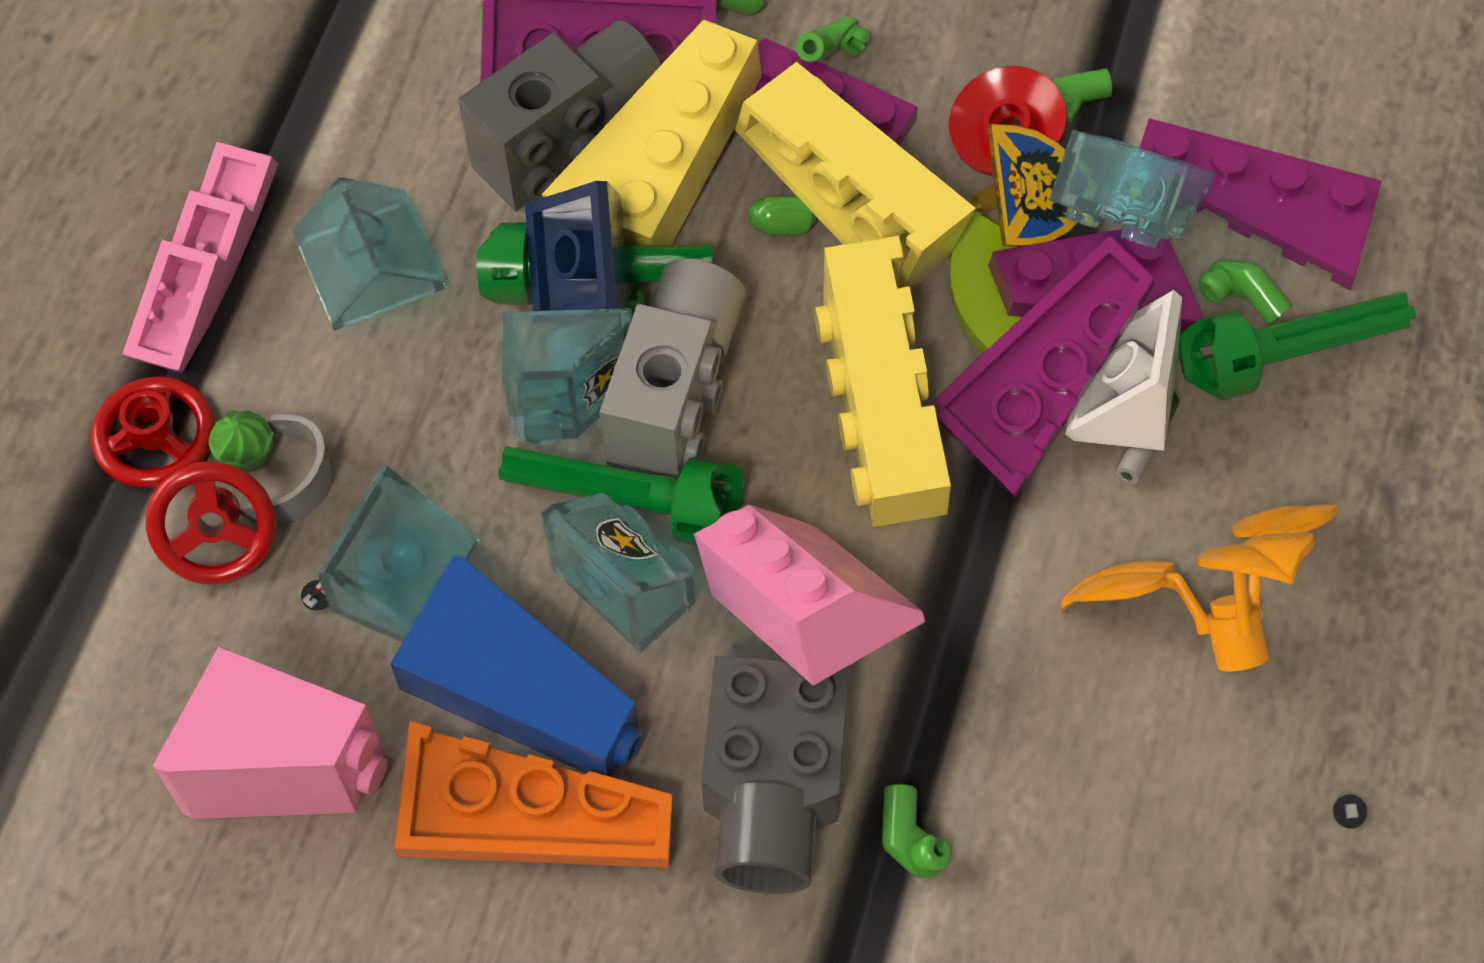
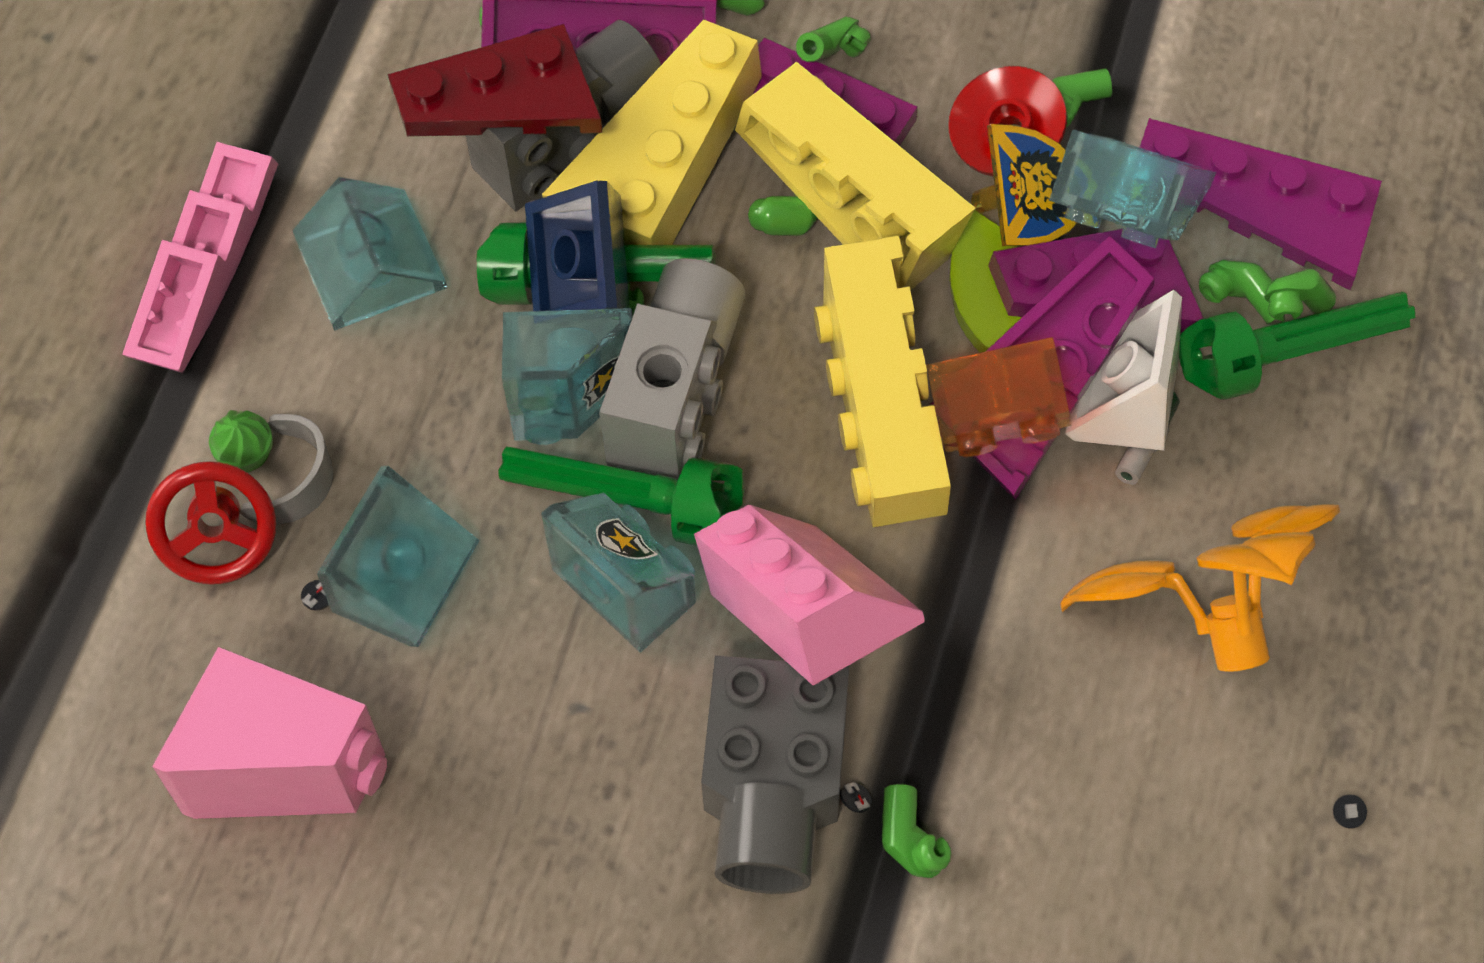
red piece [91,376,215,488] -> none
blue slope [390,555,643,777] -> none
orange wing [395,721,674,868] -> none
none -> dark red wing [388,24,602,137]
none -> black piece [840,782,872,813]
none -> clear orange brick [926,337,1072,457]
none -> bright green arm [1264,269,1336,321]

